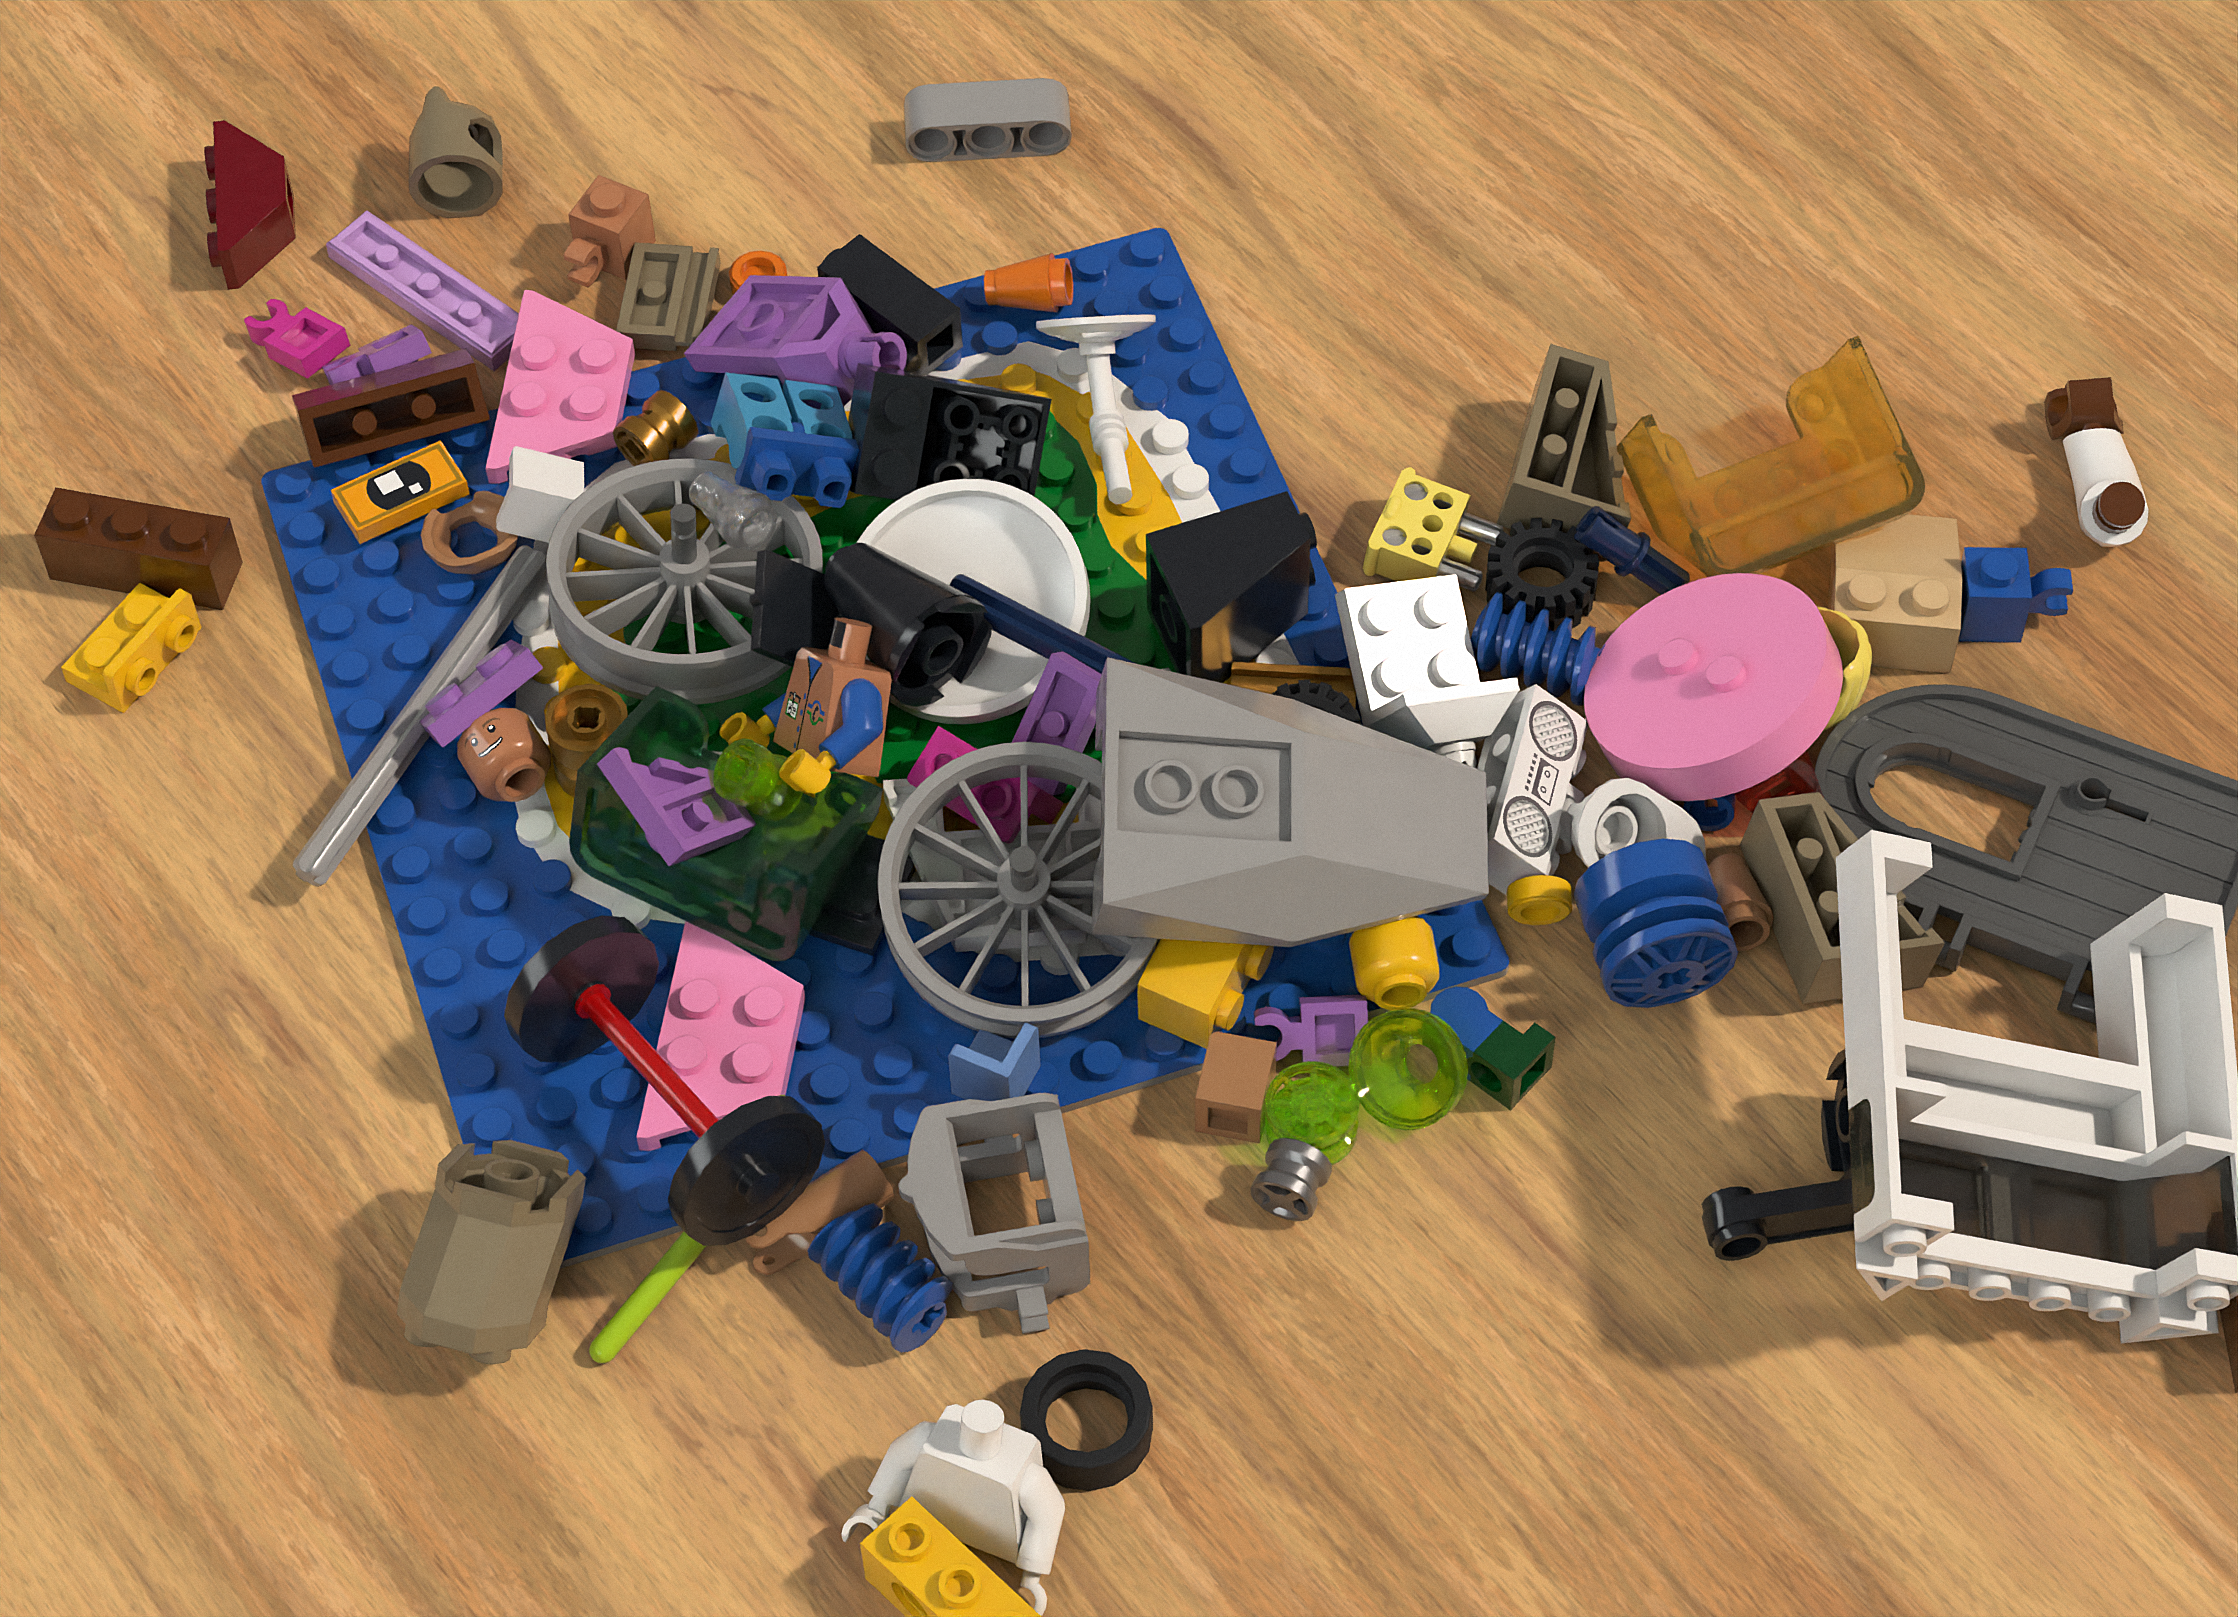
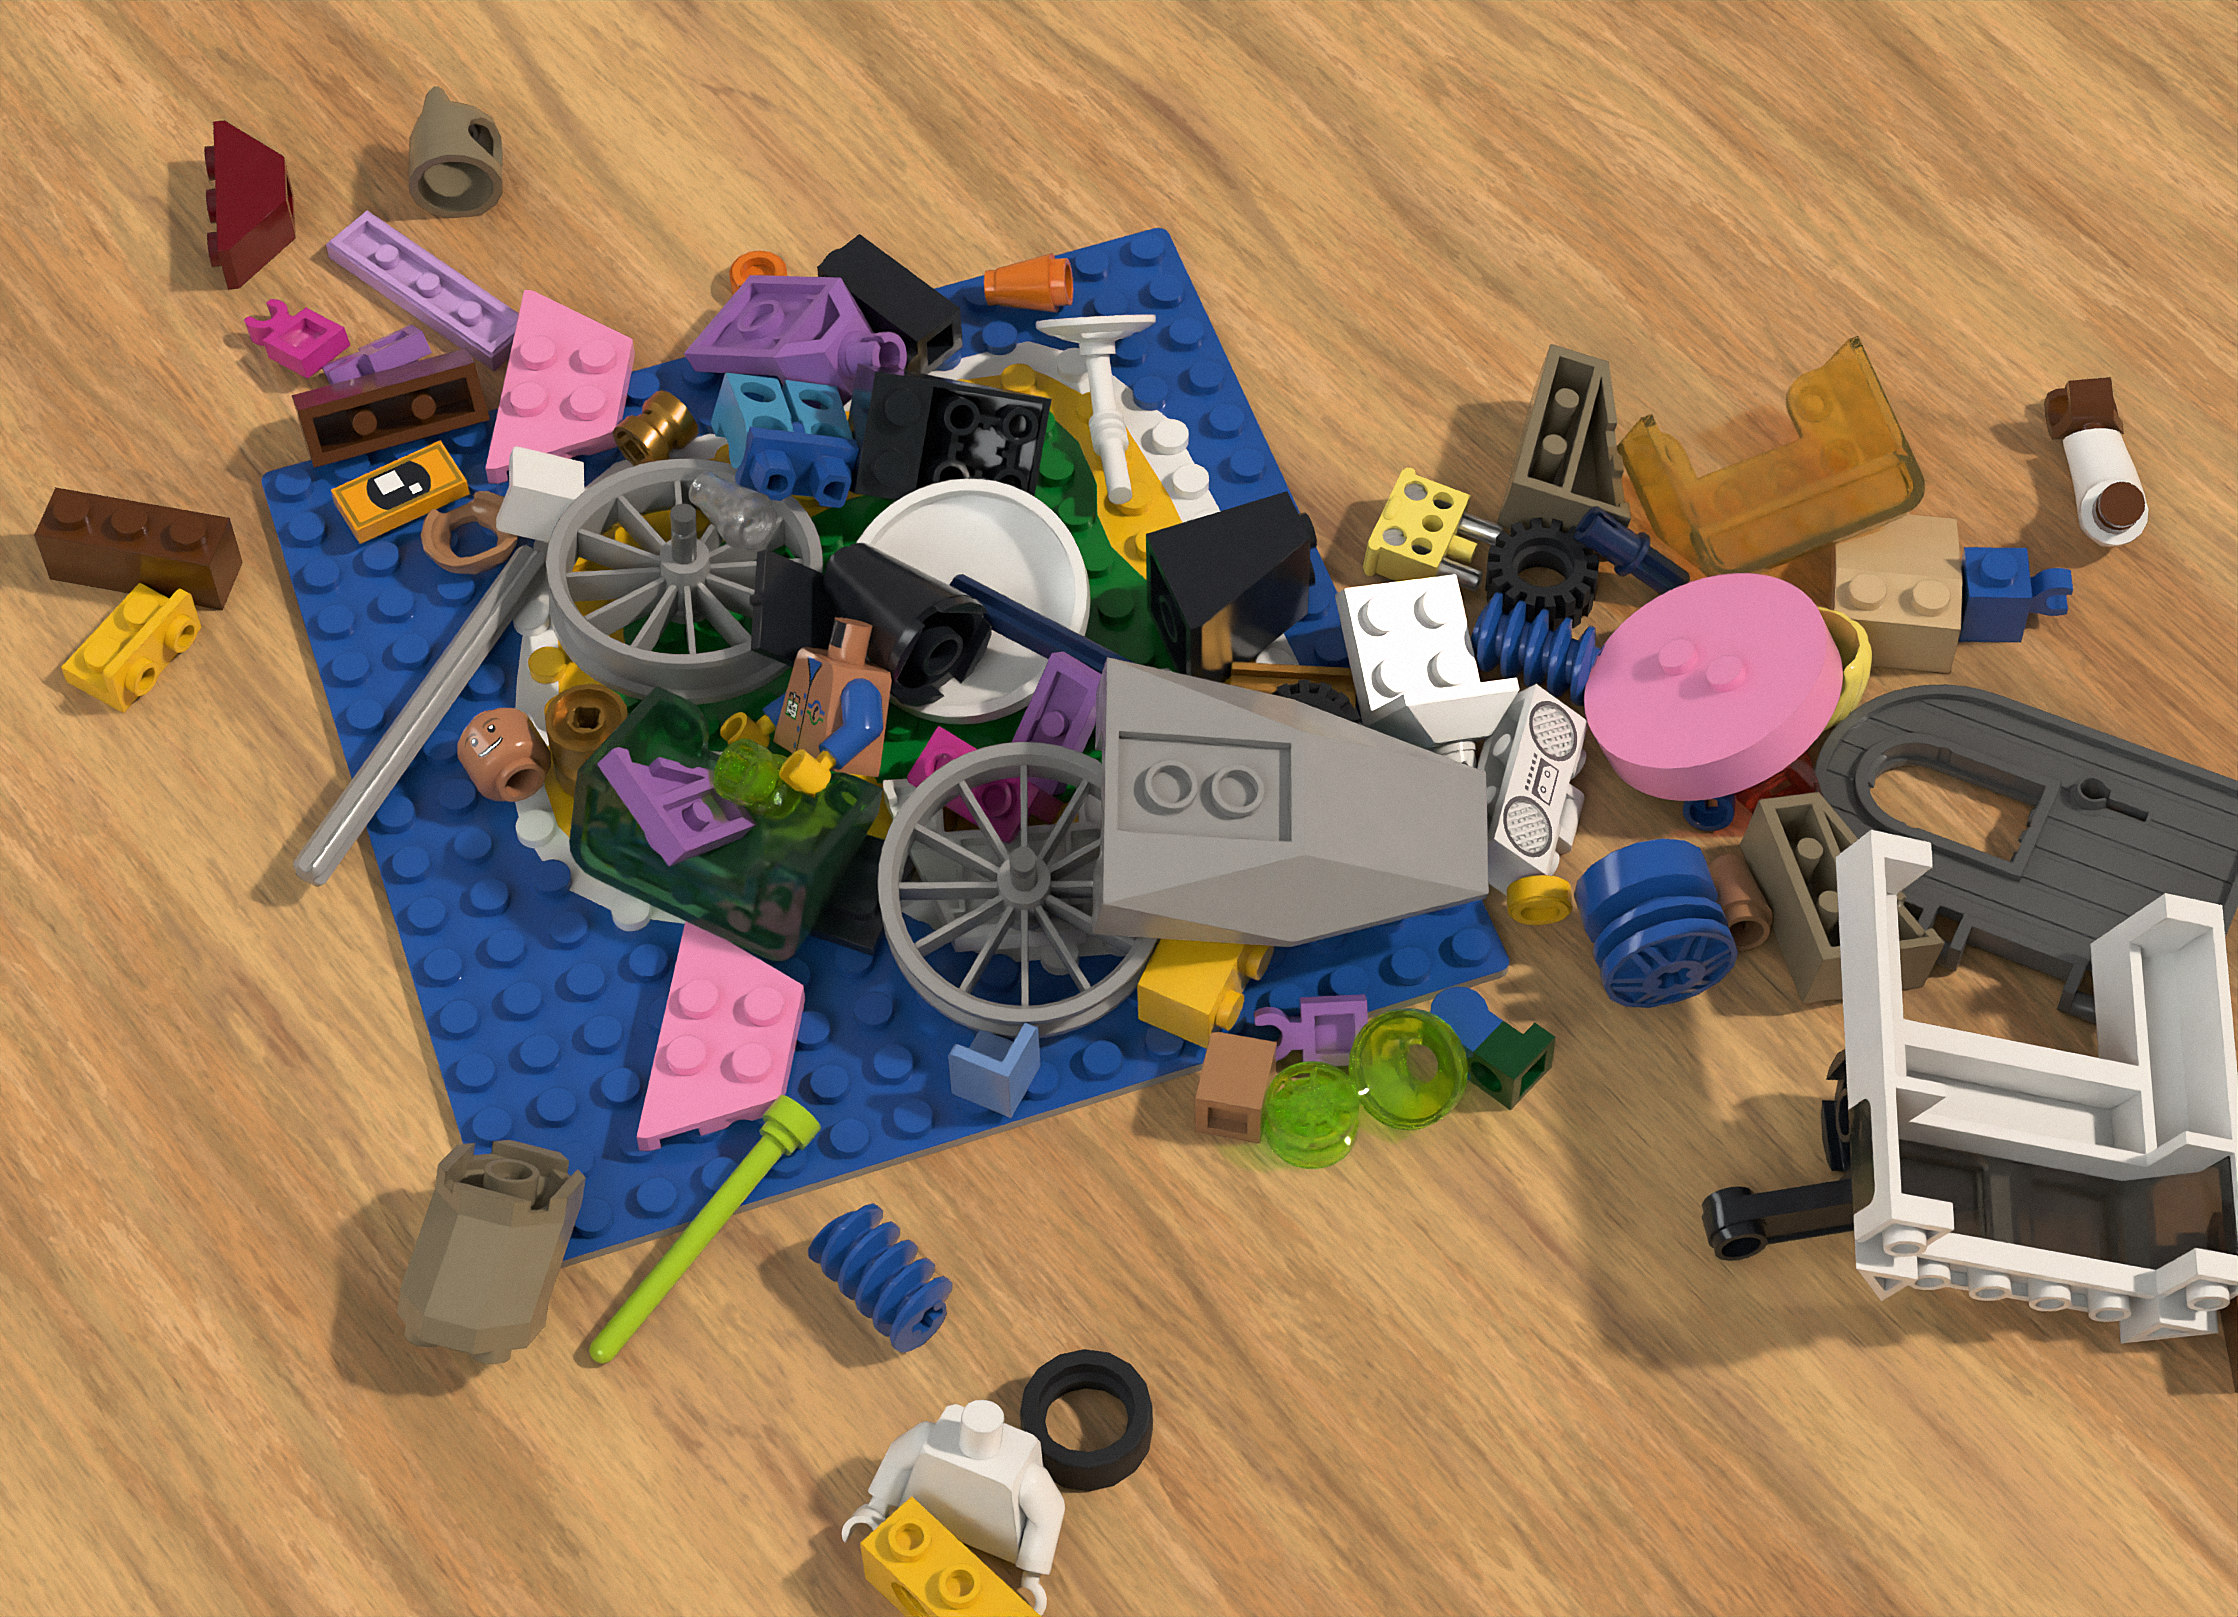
medium lavender wing [420,639,543,747] -> none
black piece [504,915,825,1246] -> none
nougat brick [563,175,656,288] -> none
dark tan plate [616,242,721,351] -> none
medium nougat piece [745,1150,894,1275] -> none
light grey animal [899,1093,1090,1334] -> none
light grey beam [904,78,1072,162] -> none
flat silver wheel [1251,1138,1332,1221] -> none
yellow head [1349,916,1440,1010] -> none
white piece [1567,778,1706,868] -> none

